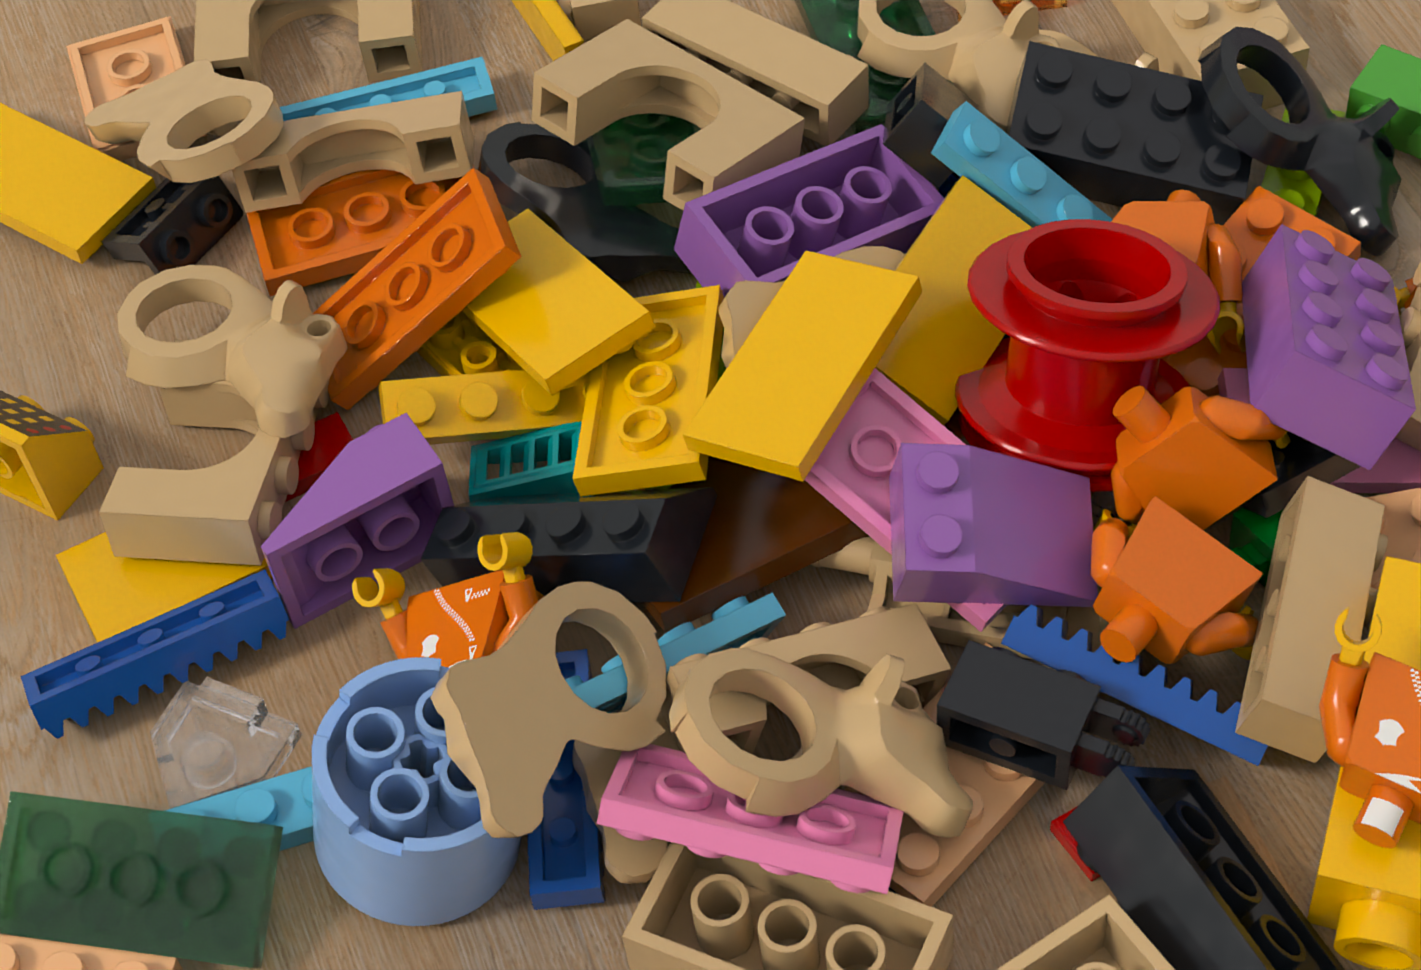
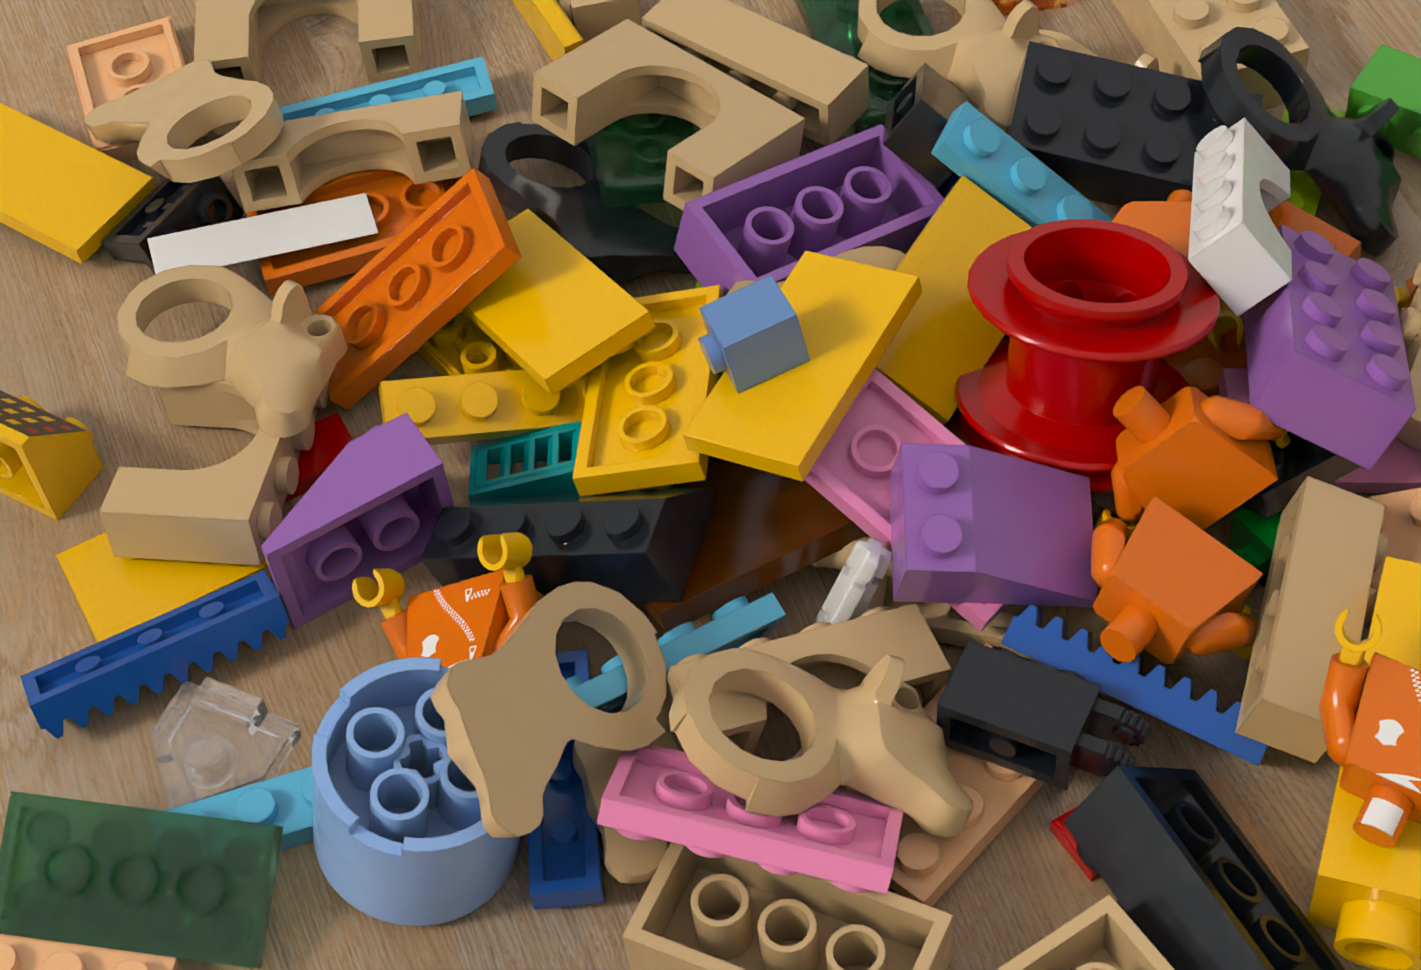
none -> white sticker [147,193,378,274]
none -> medium blue brick [698,275,810,393]
none -> white axle [813,538,892,625]
none -> white arch [1188,117,1292,317]

